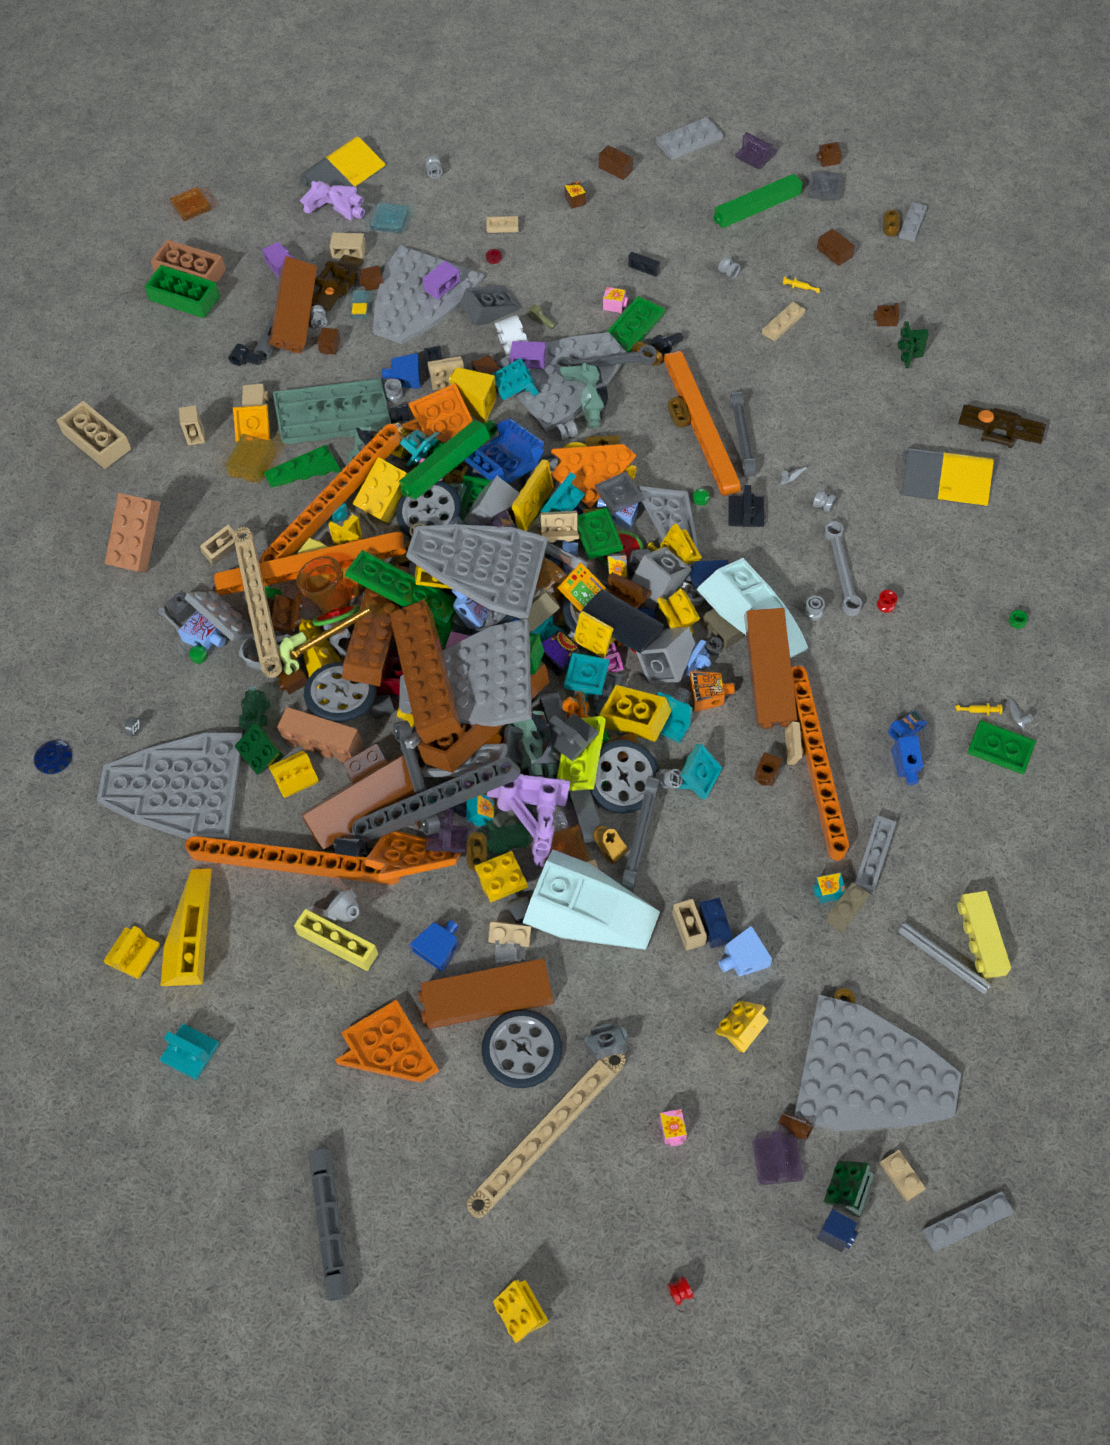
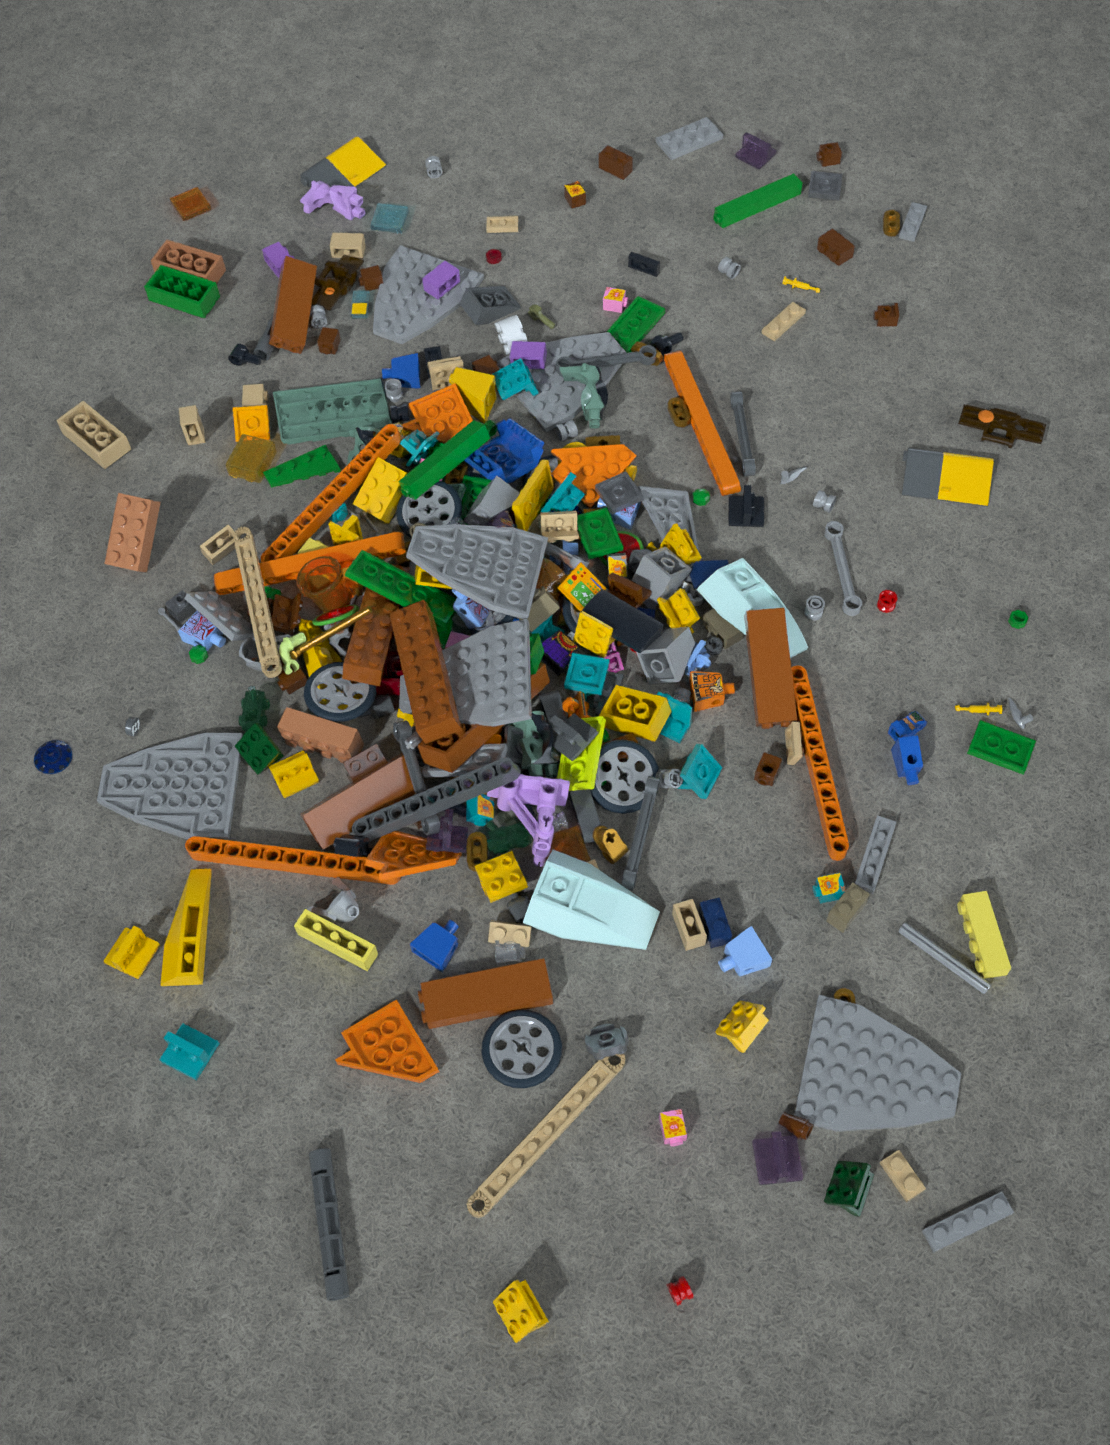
dark blue brick [817,1209,858,1253] -> none
dark green bracket [898,321,929,368] -> none

